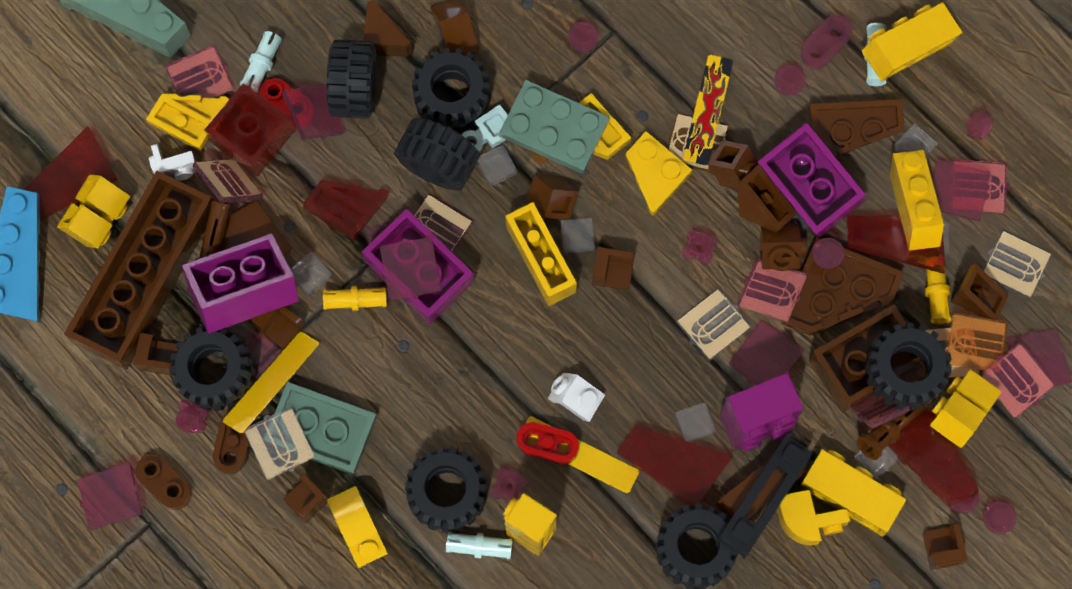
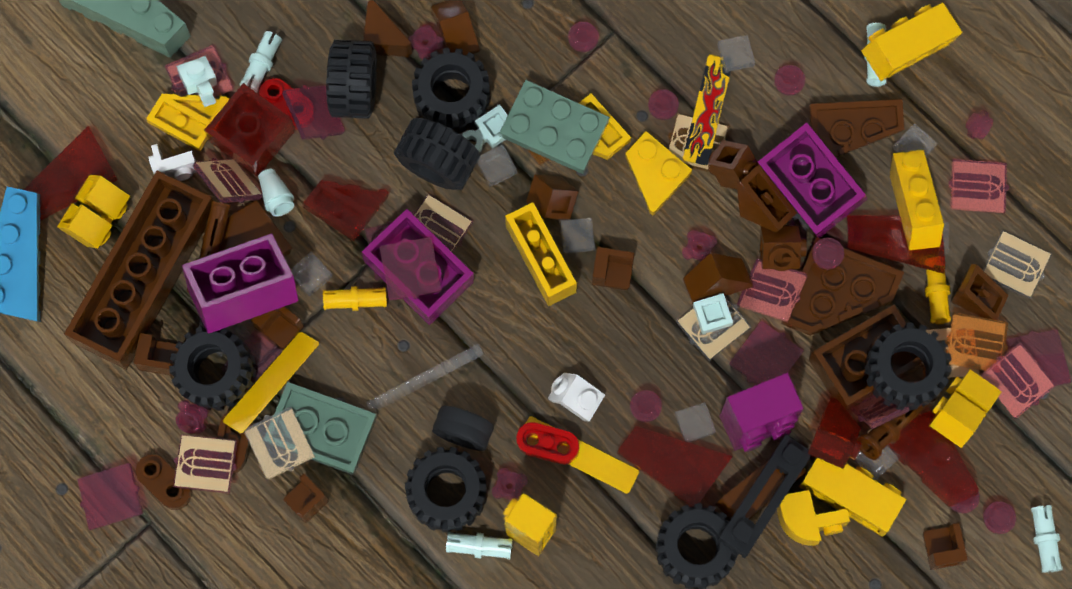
yellow brick [327,486,388,568] -> none
clear pink plate [800,15,852,69] -> none
clear pink piece [932,160,991,221] -> none
none -> piece [173,434,237,494]
none -> light aqua plate [177,56,218,107]
none -> light aqua cone [258,169,294,216]
none -> clear bar [366,344,484,413]
none -> clear pink plate [408,25,444,60]
none -> black tyre [432,406,494,451]
none -> clear pink plate [630,390,662,422]
none -> clear pink plate [648,90,679,120]
none -> reddish brown slope [683,253,753,304]
none -> light aqua plate [693,293,733,334]
none -> clear tile [717,35,755,72]
none -> clear red slope [808,397,862,469]
none -> light aqua pin [1031,505,1063,573]

